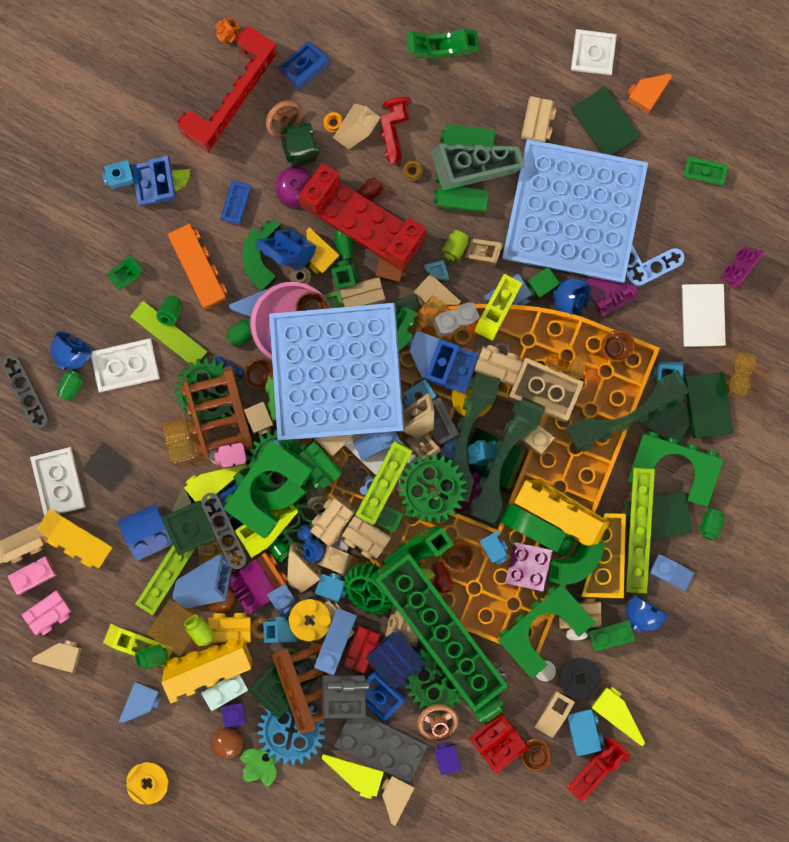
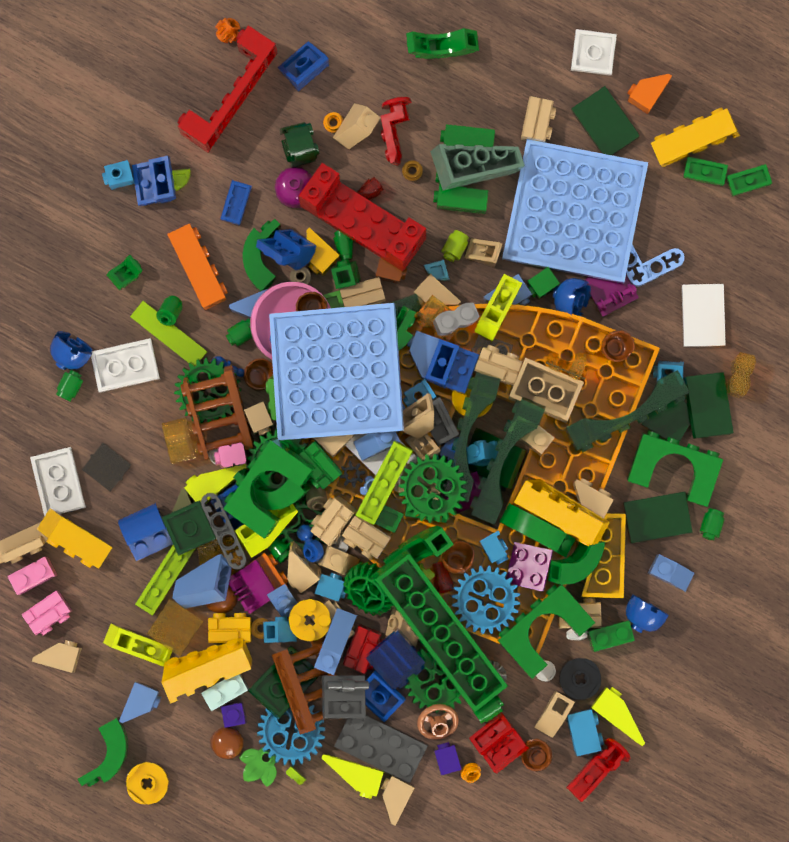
dark grey beam [1,355,49,429] -> none
green brick [135,644,168,669] -> none
lime brick [184,615,214,646] -> none
nougat piece [266,100,303,137] -> none
lime plate [626,467,655,593] -> none
magenta hinge [721,247,765,289] -> none
none -> green arch [78,717,128,787]
none -> lime tile [286,765,306,785]
none -> dark azure gear [452,565,521,634]
none -> light orange plate [460,763,481,783]
none -> tan slope [573,478,614,518]
none -> yellow wedge [651,108,740,167]
none -> green plate [726,164,772,197]

